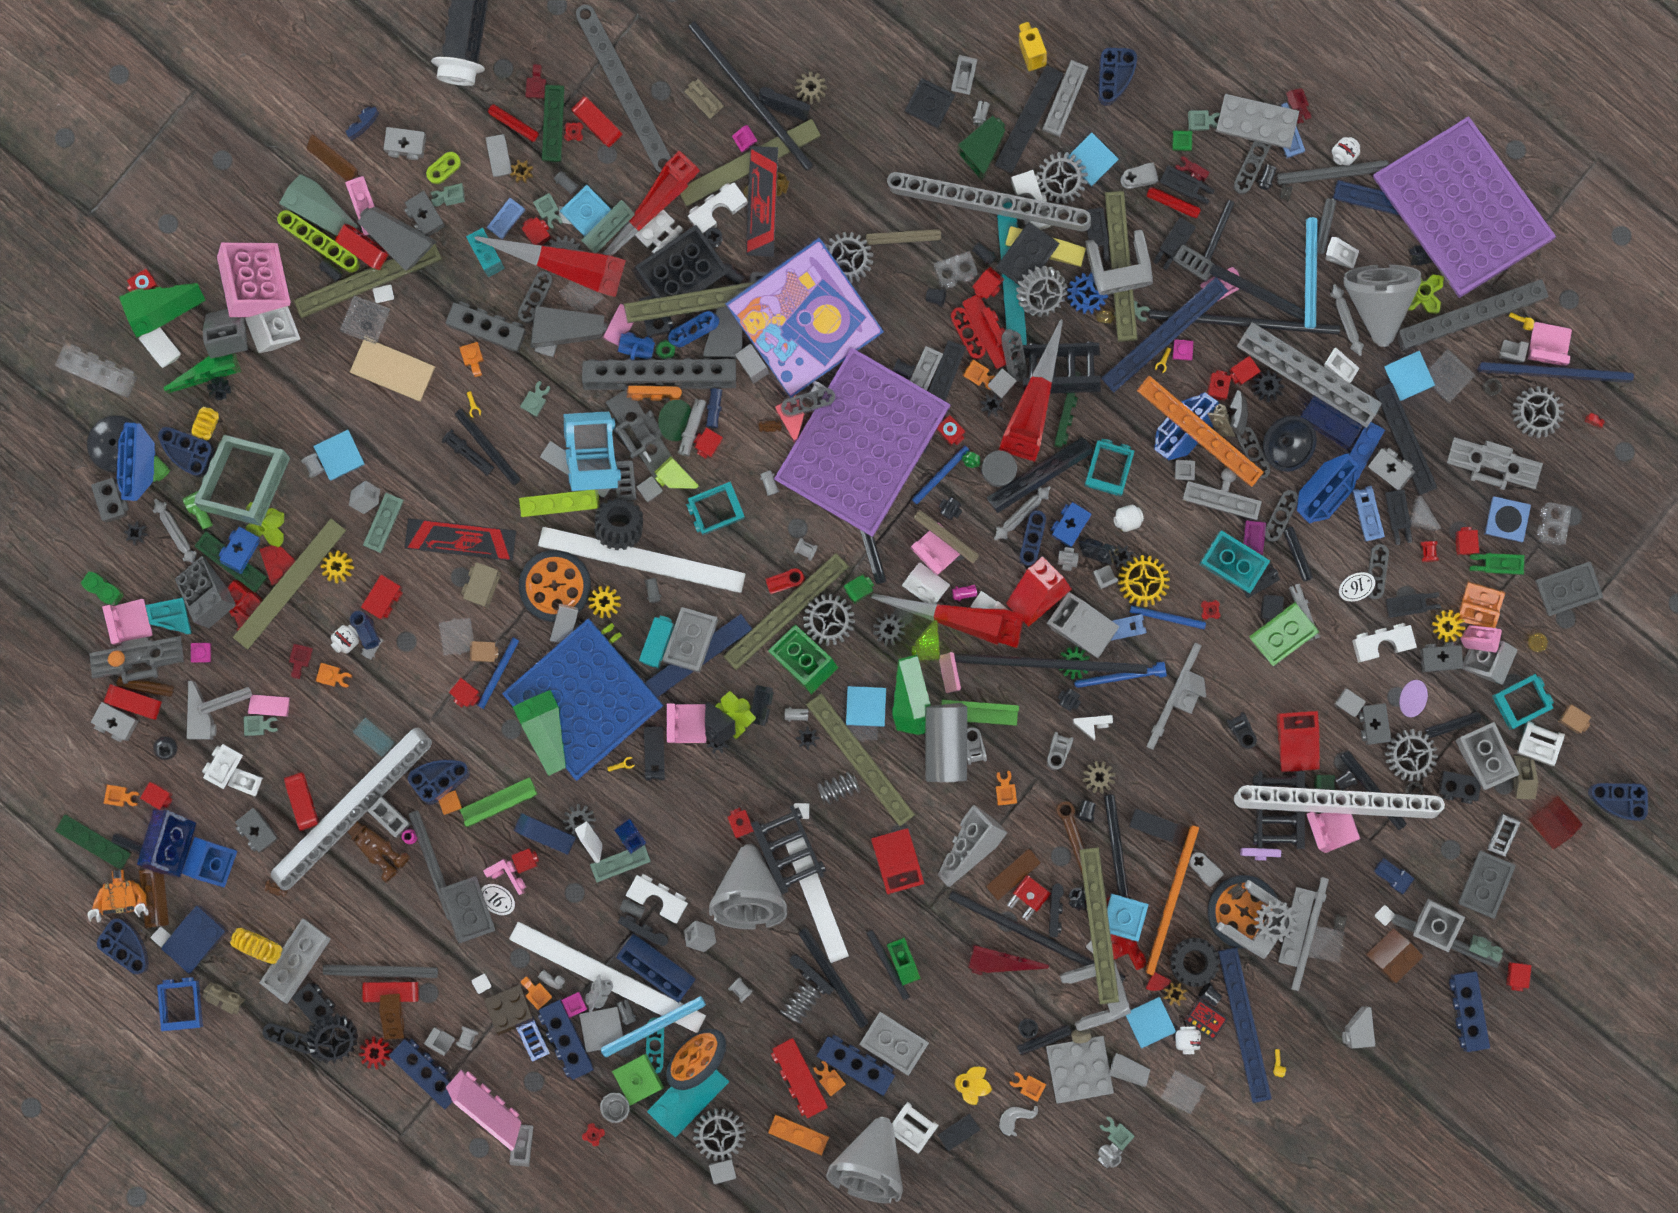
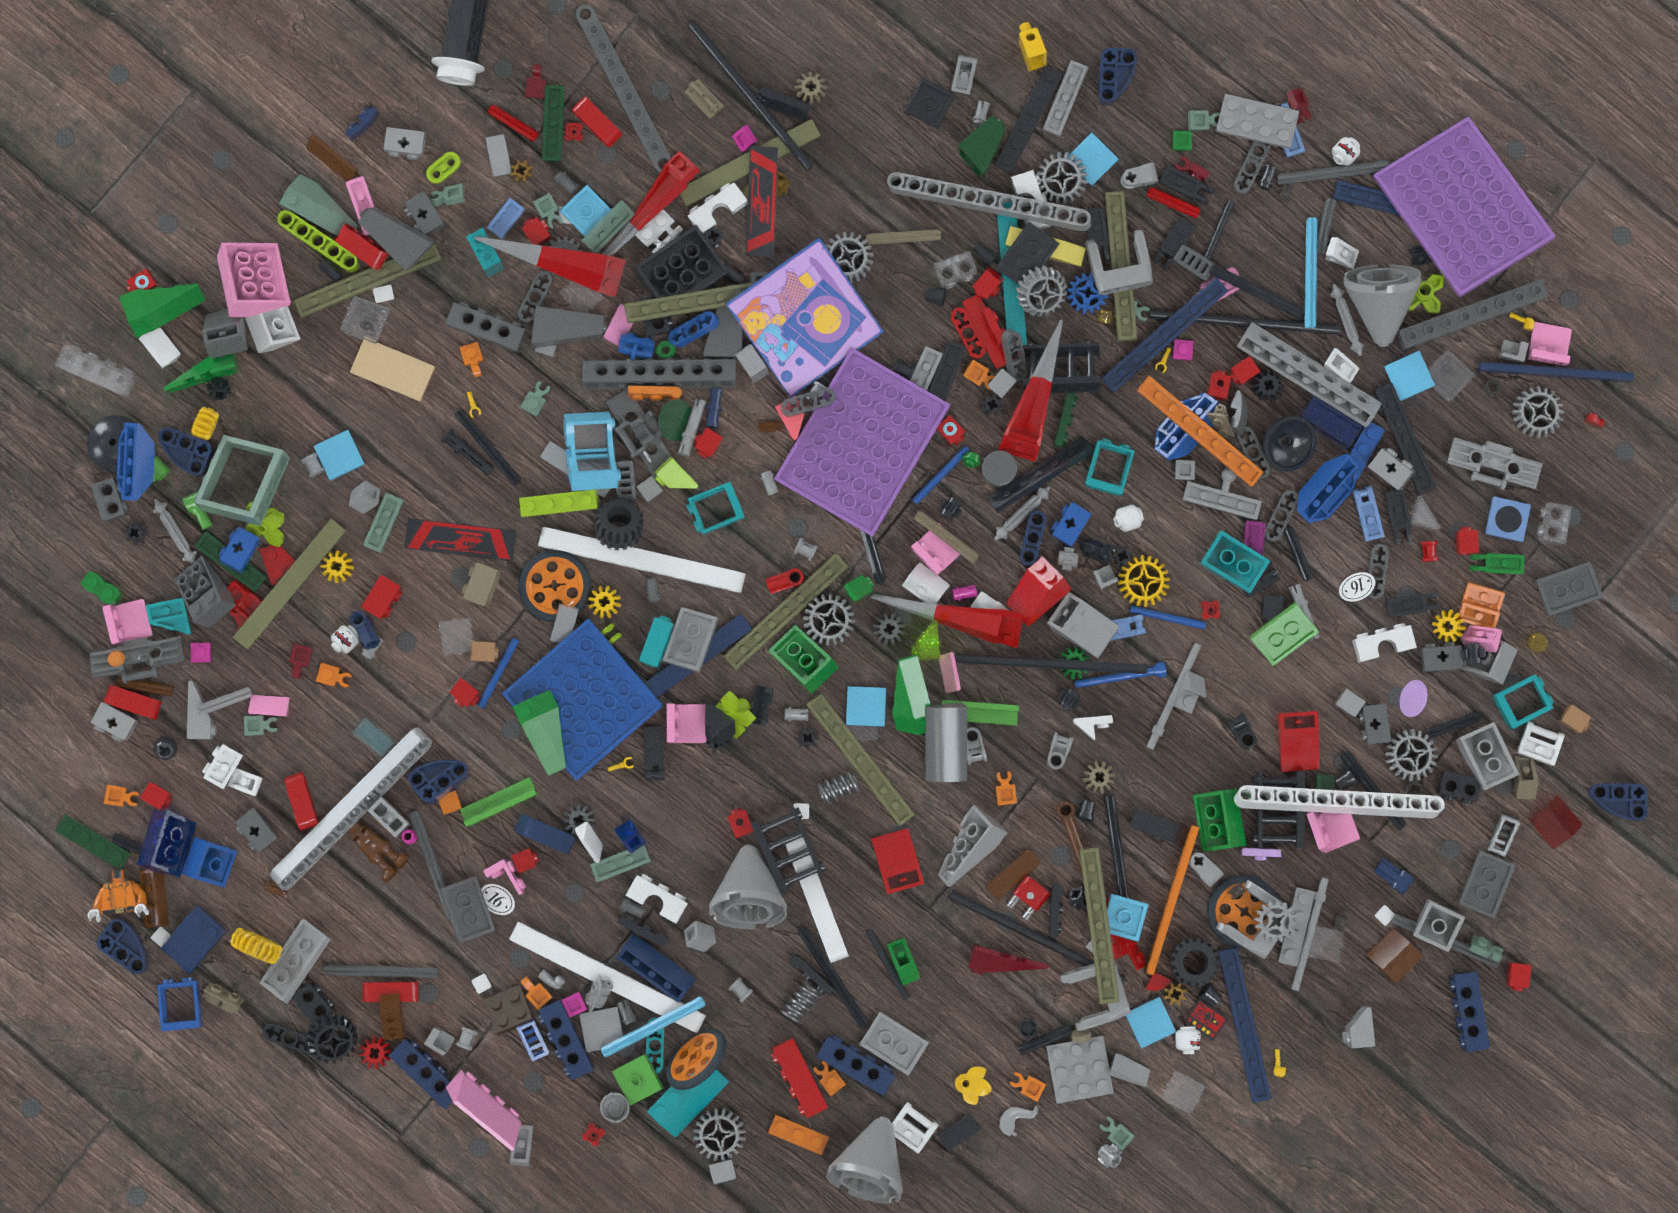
none -> green slope [1193,788,1246,852]
none -> black gear [1461,644,1486,664]

